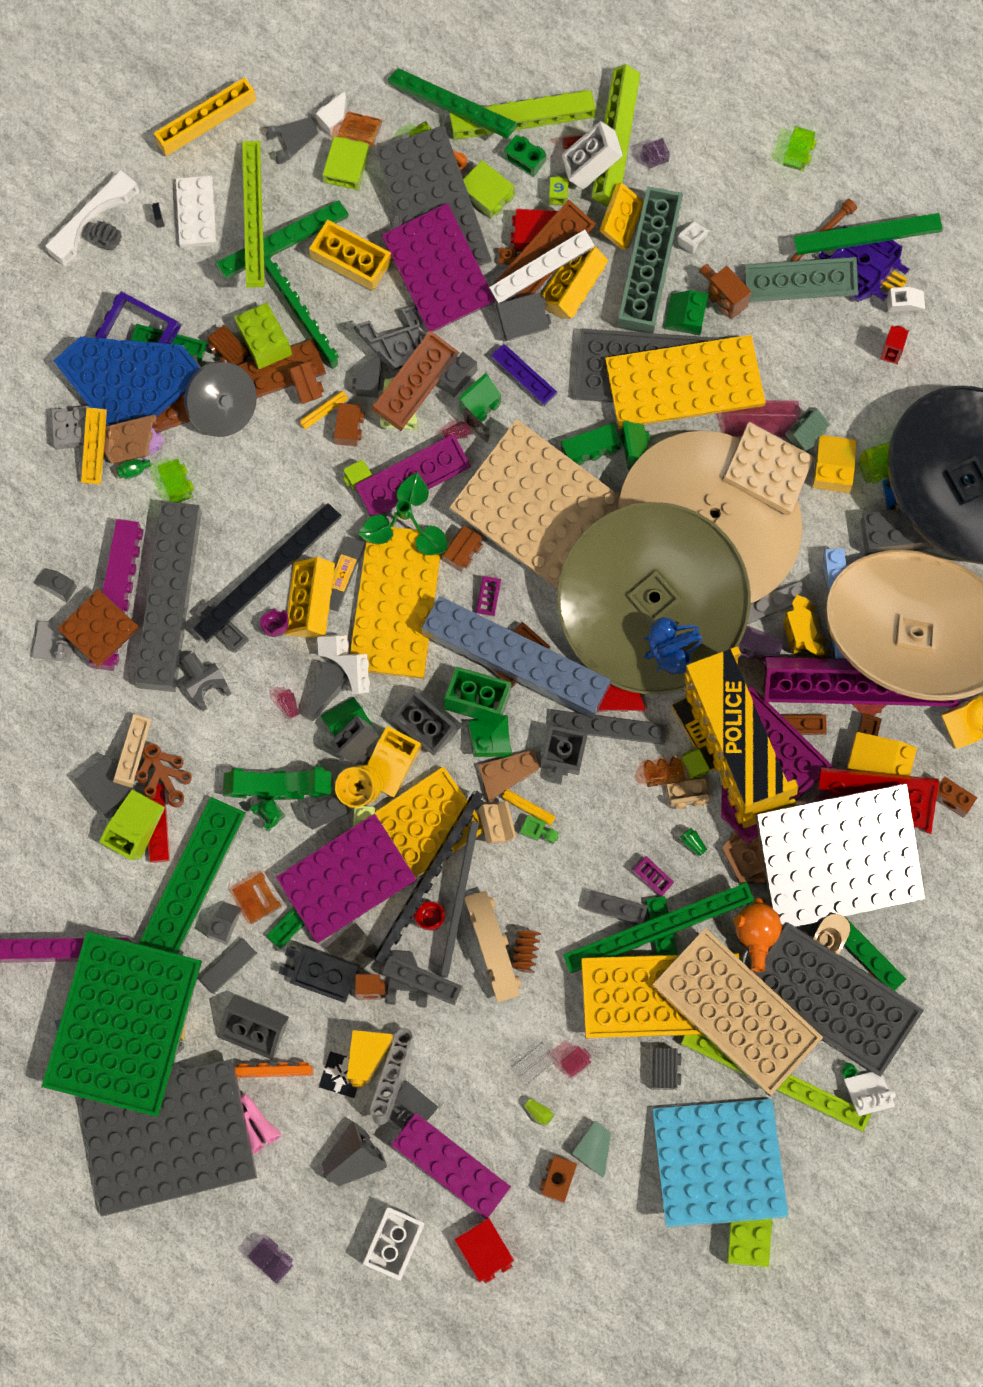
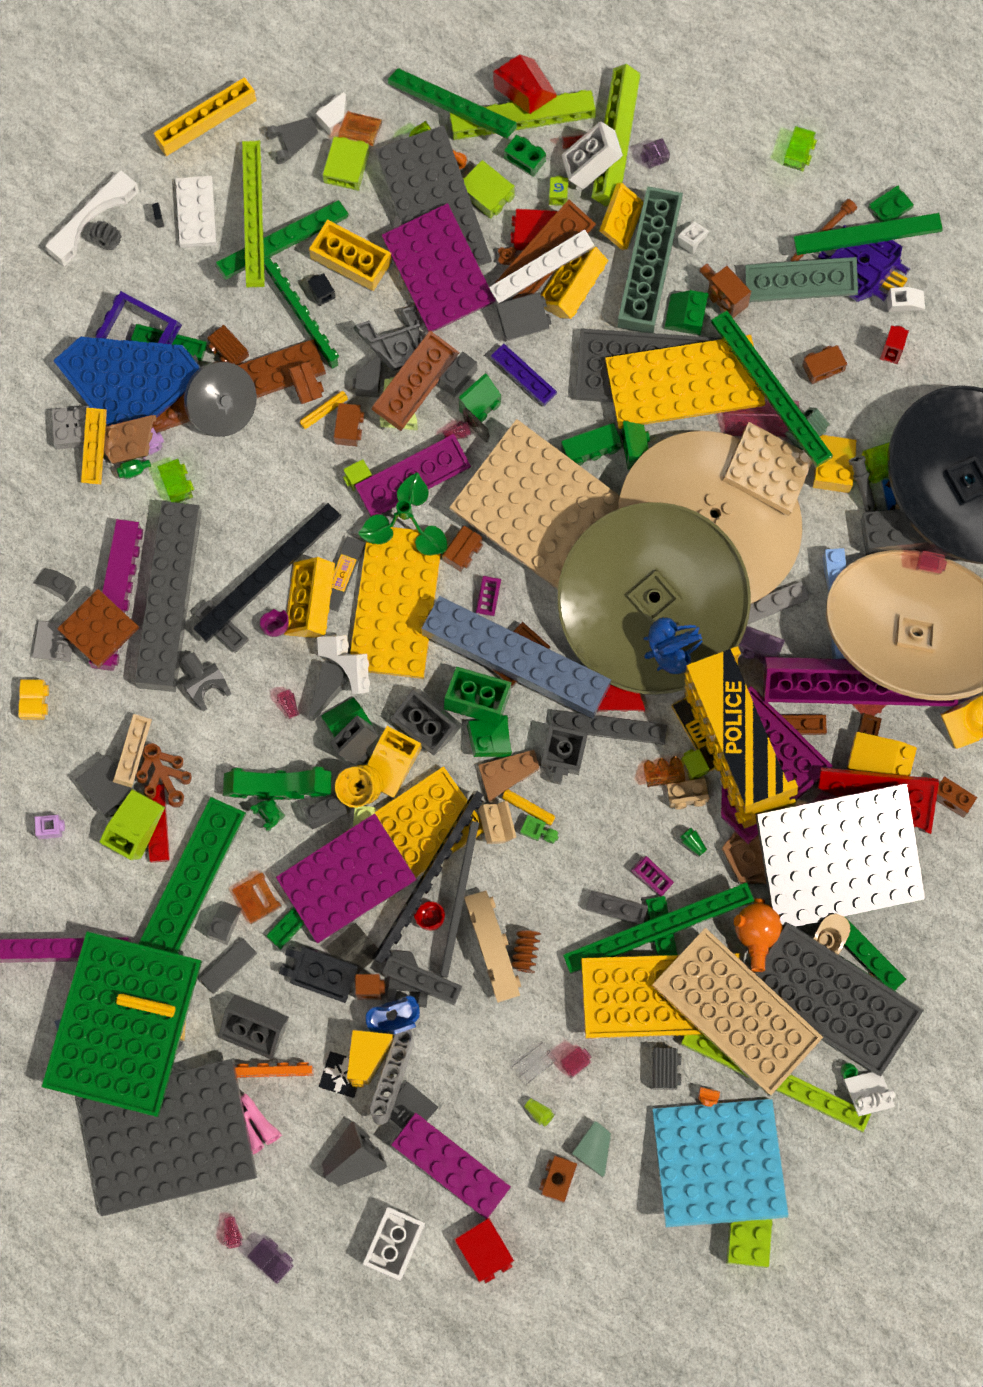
lime brick [234,302,292,369] -> none
yellow slope [783,594,831,659] -> none
none -> yellow brick [19,680,49,720]
none -> lavender window [35,815,65,839]
none -> yellow axle [116,994,175,1017]
none -> clear pink cone [223,1217,243,1249]
none -> black brick [308,273,336,306]
none -> blue piece [366,996,420,1034]
none -> red wedge [493,54,557,114]
none -> orange plate [698,1087,720,1107]
none -> green plate [711,310,833,467]
none -> dark orange brick [802,345,847,384]
none -> dark grey pin [849,456,877,512]
none -> green plate [868,185,914,222]
none -> clear pink brick [916,551,947,575]

